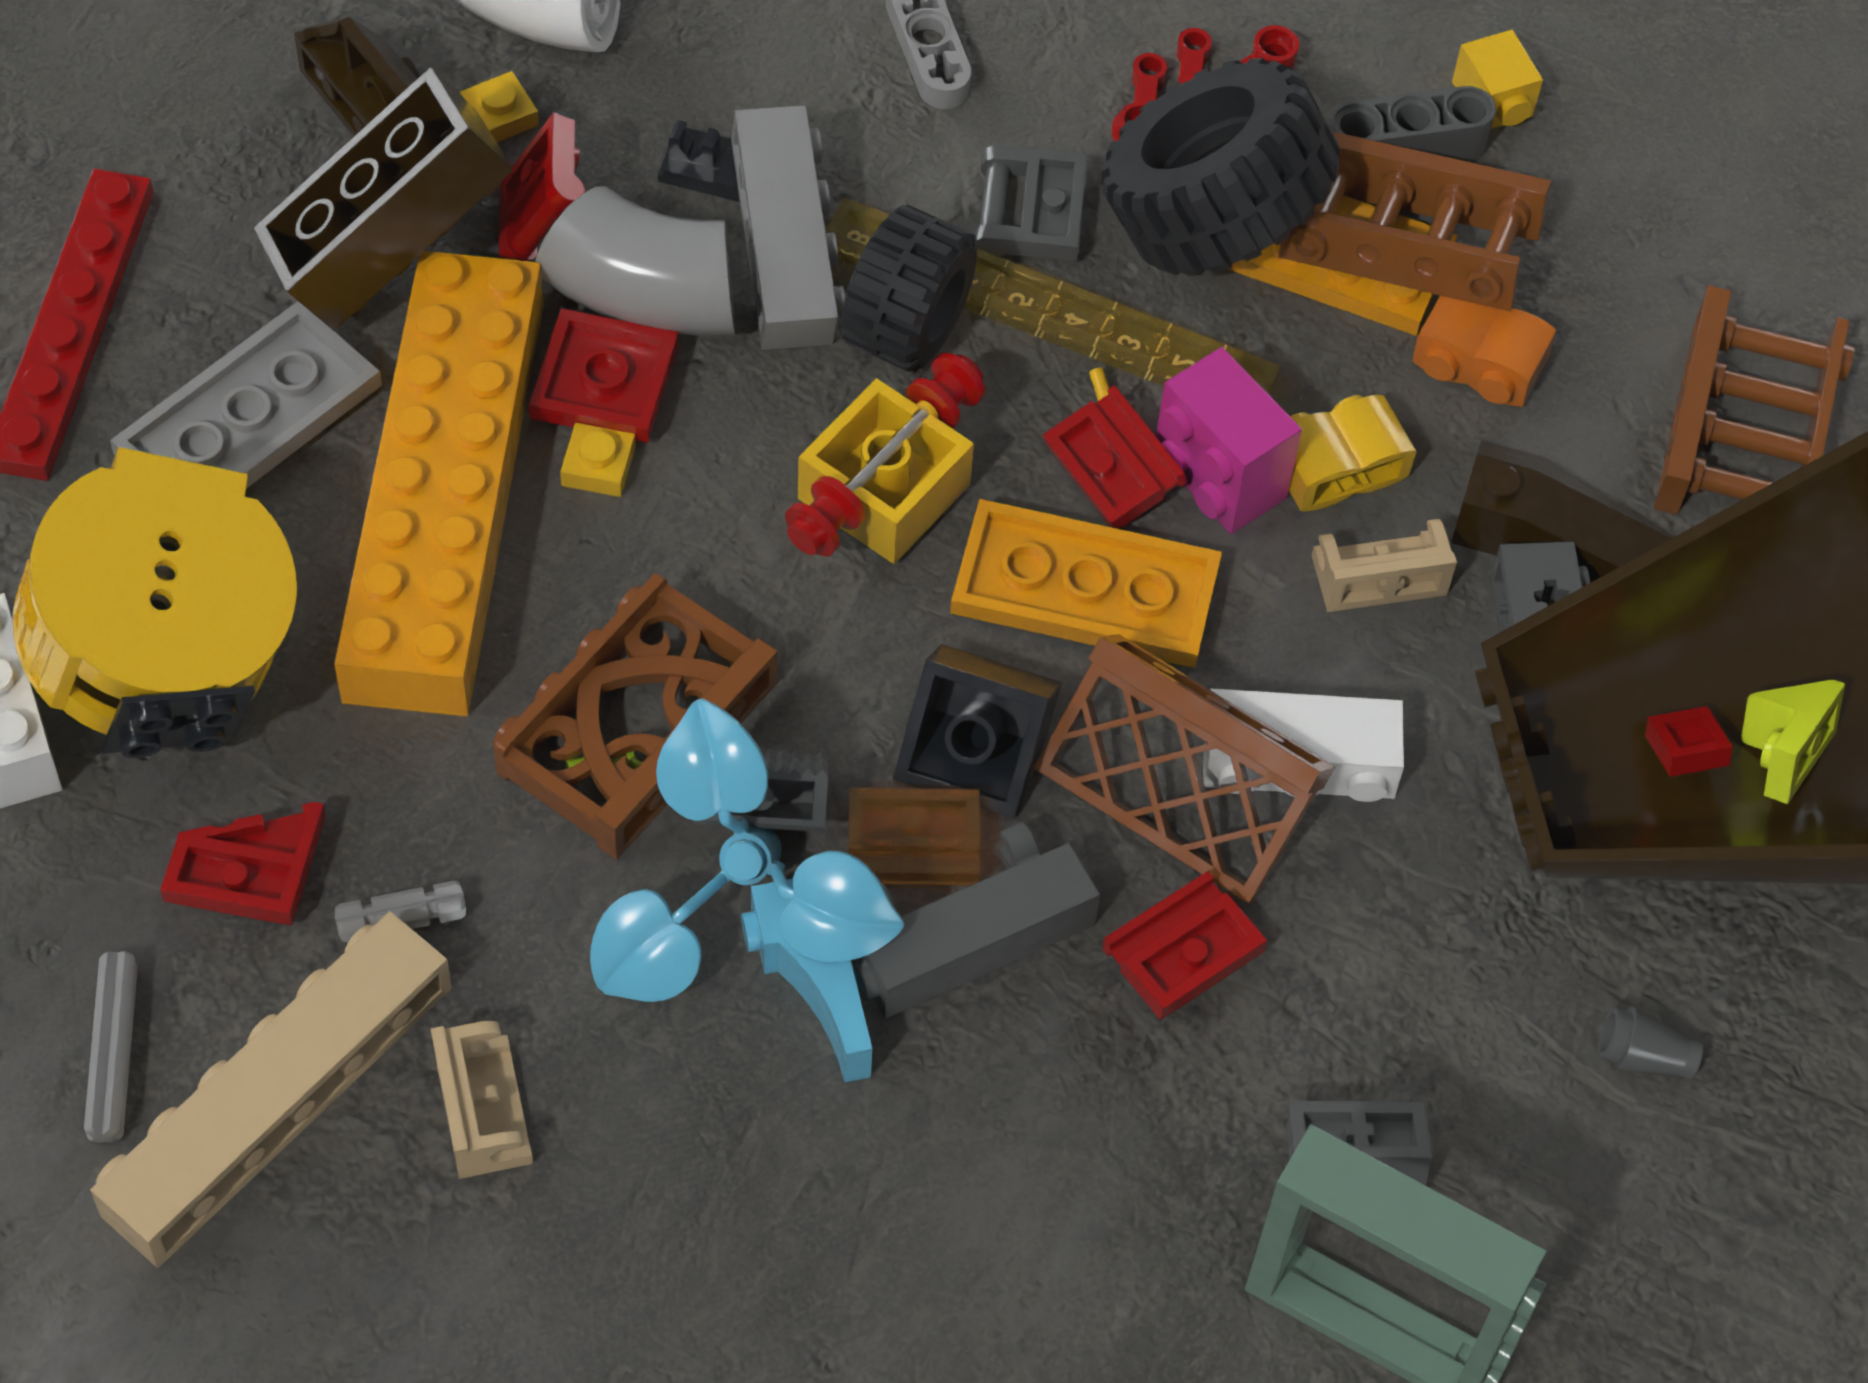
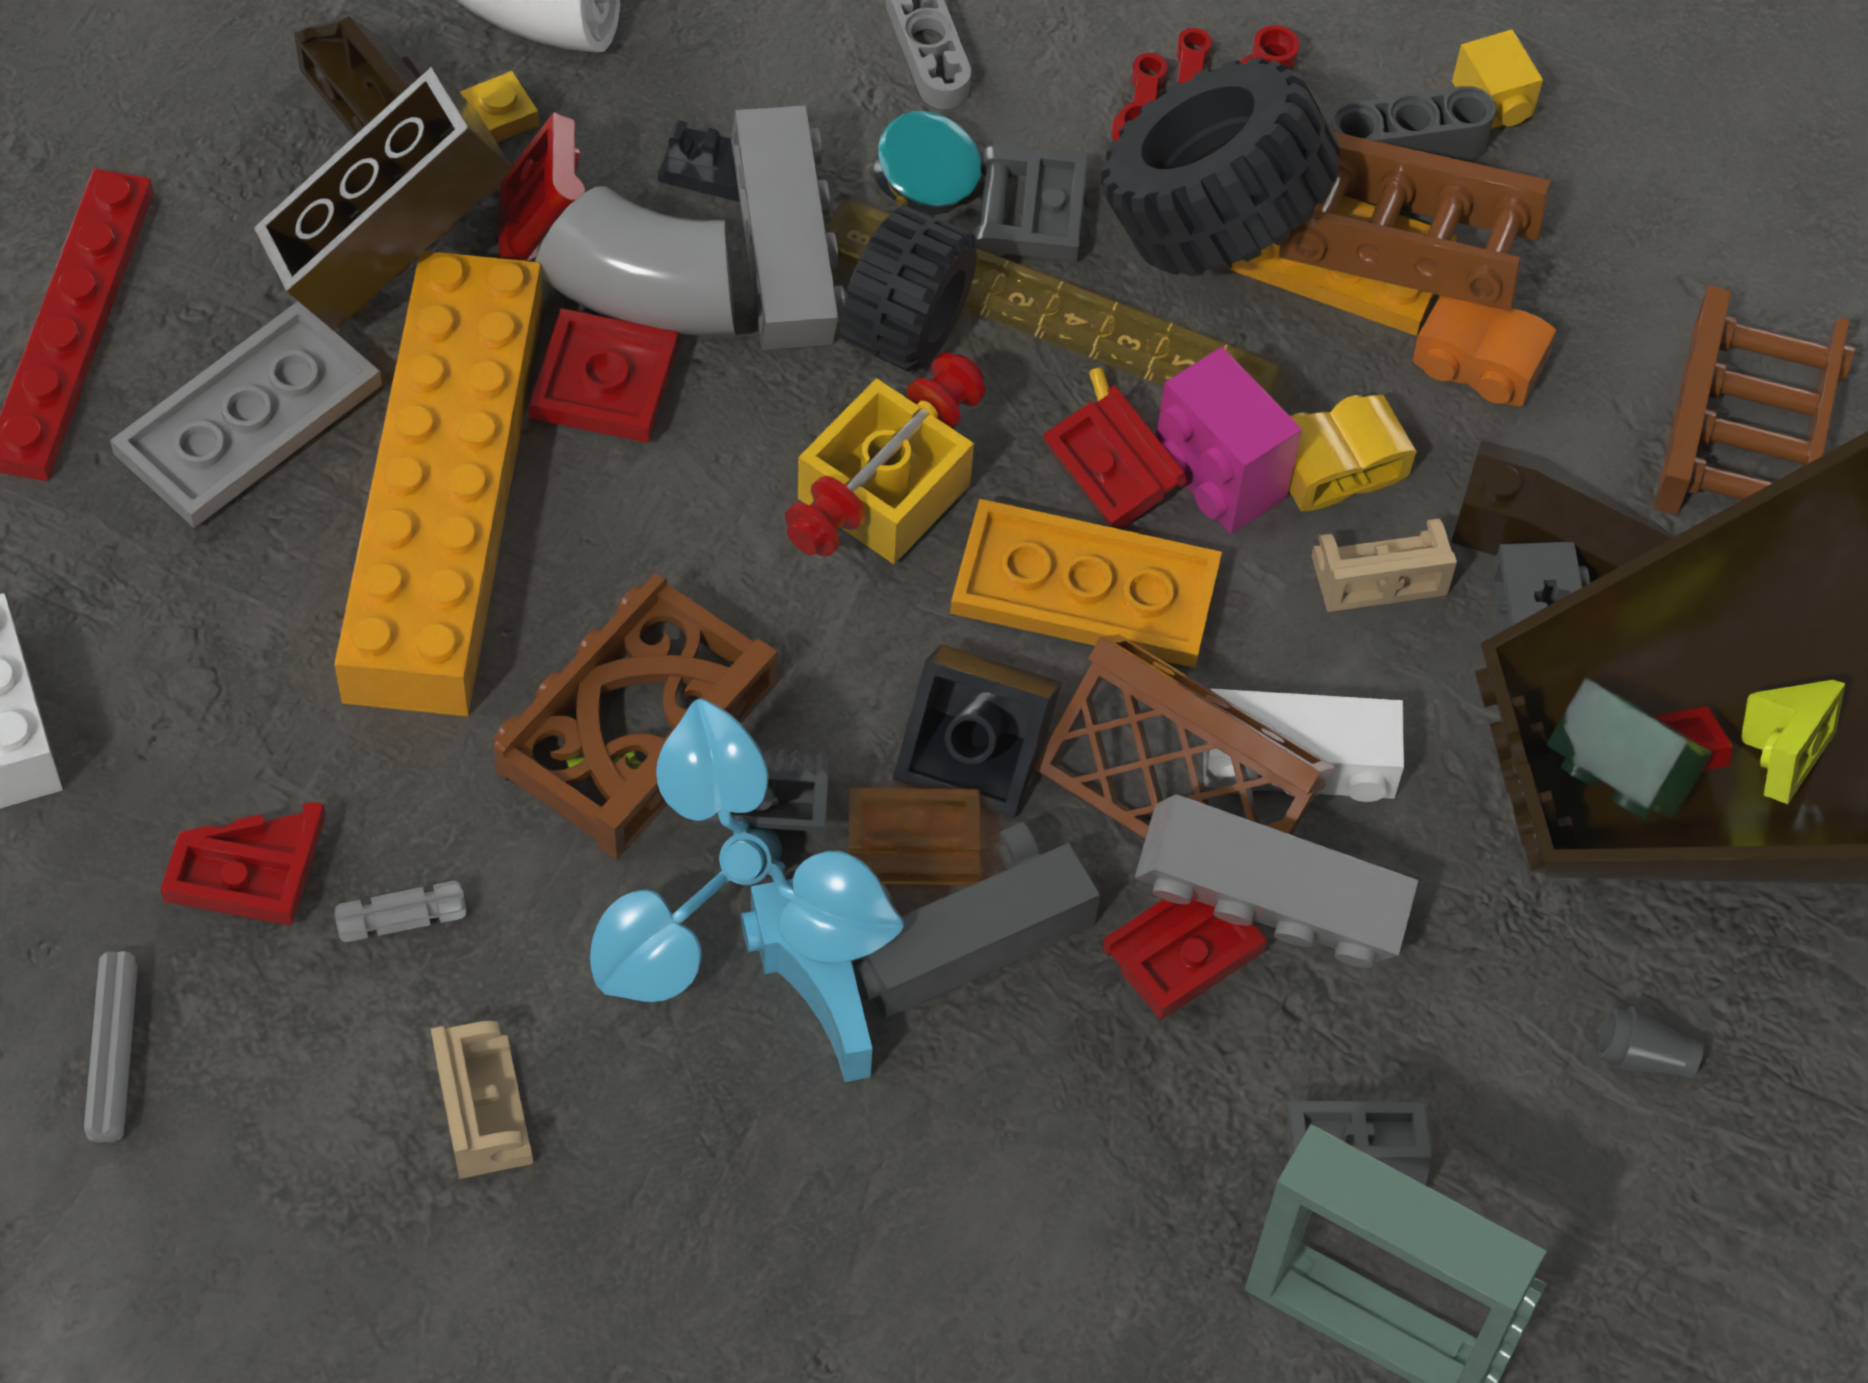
yellow piece [12,447,297,758] -> none
tan brick [90,911,452,1268] -> none
yellow plate [560,422,636,497] -> none
none -> teal piece [874,111,981,216]
none -> light grey brick [1134,794,1418,968]
none -> brick [1546,678,1713,819]

